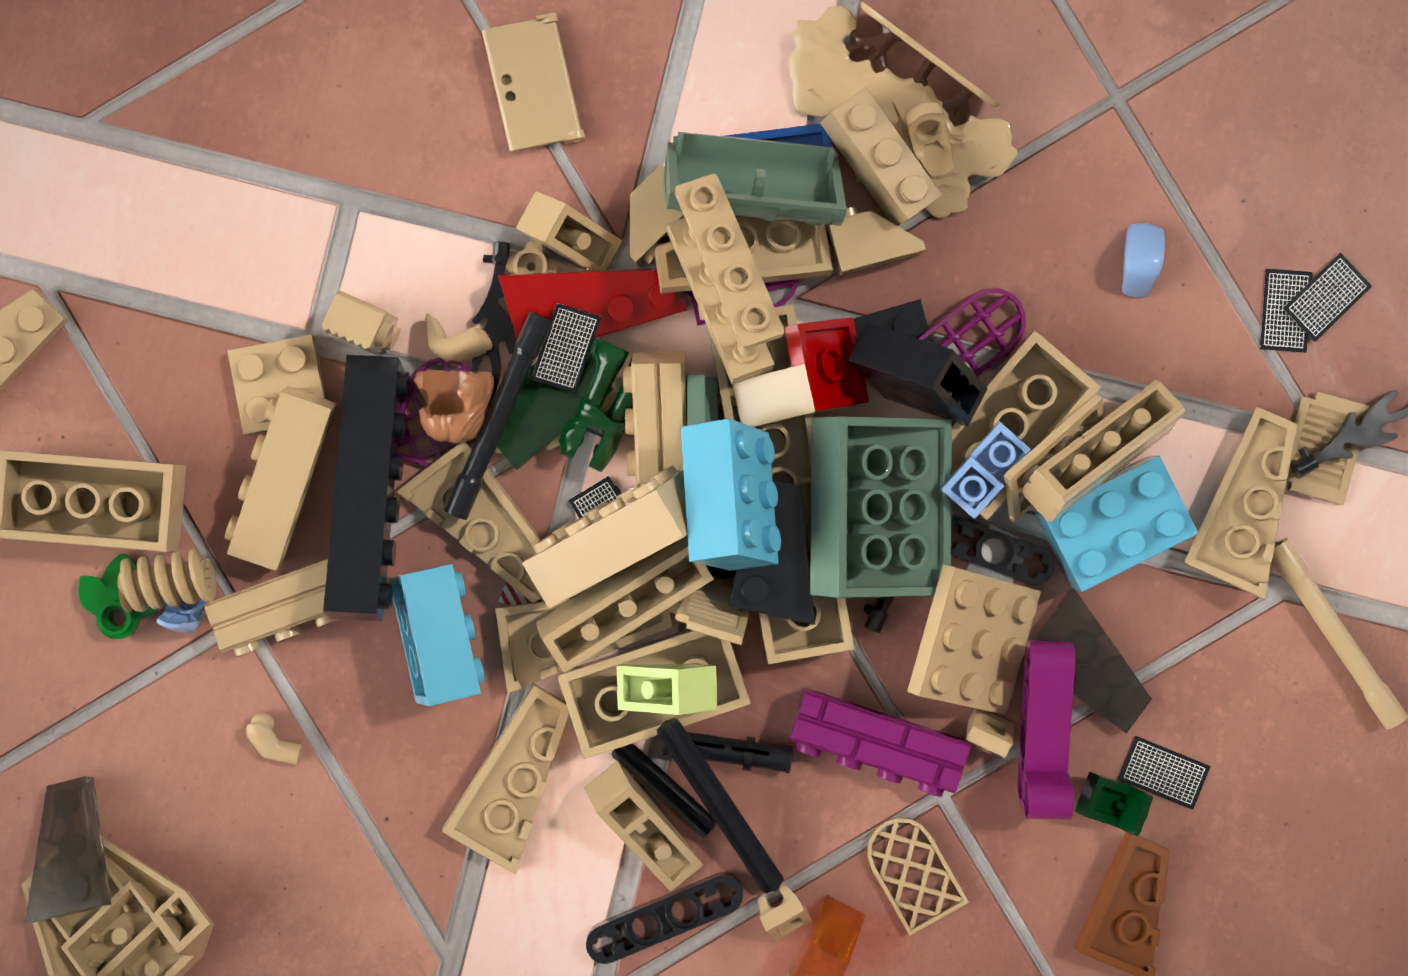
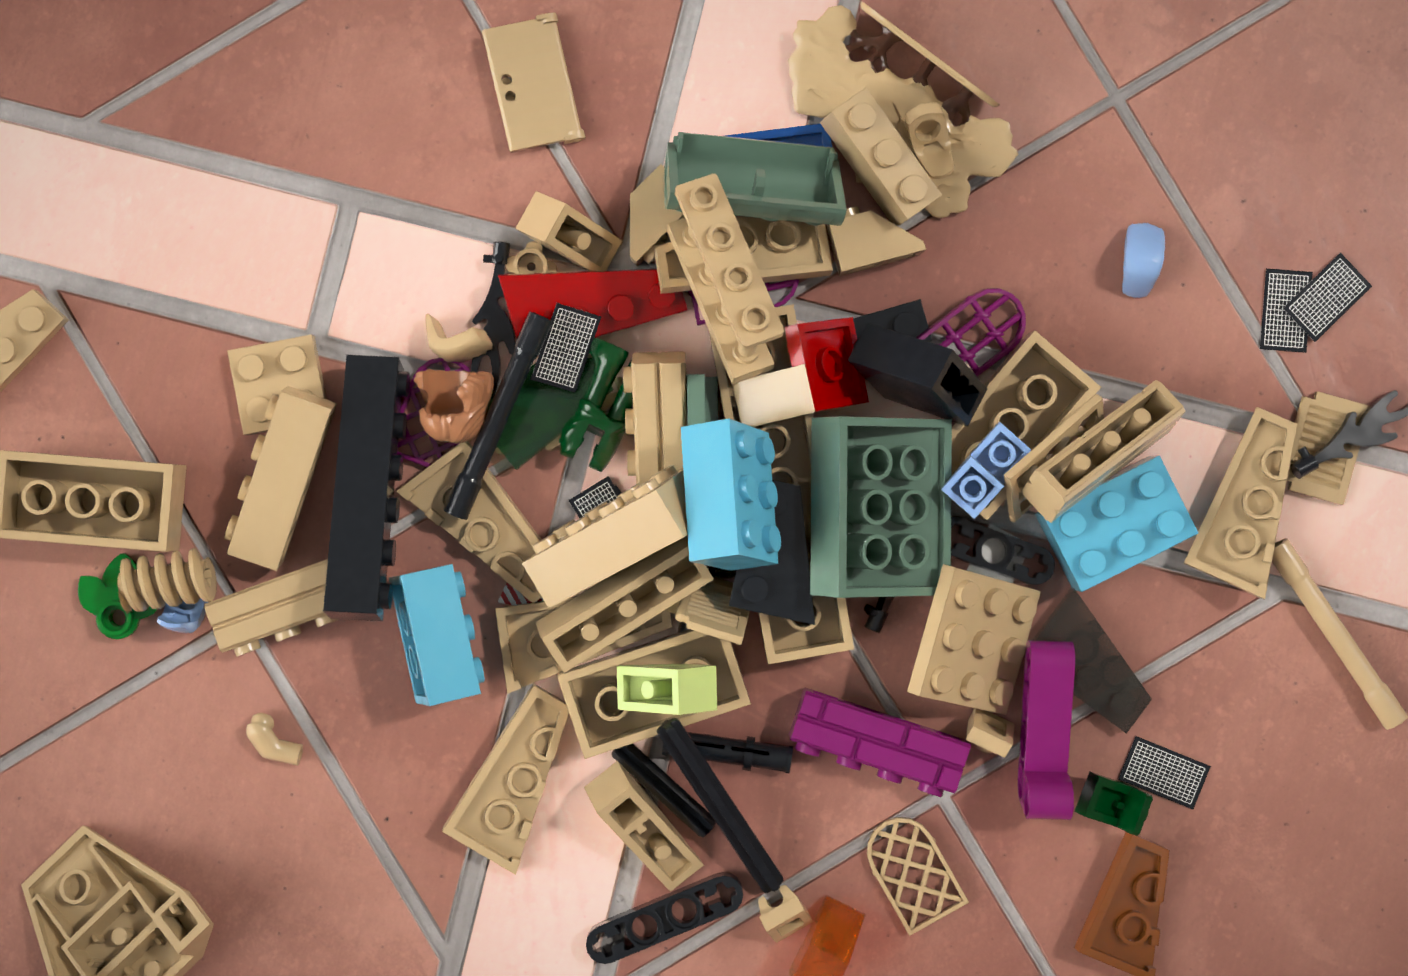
clear smoke wing [25,776,112,924] -> none
tan brick [321,290,401,355] -> none

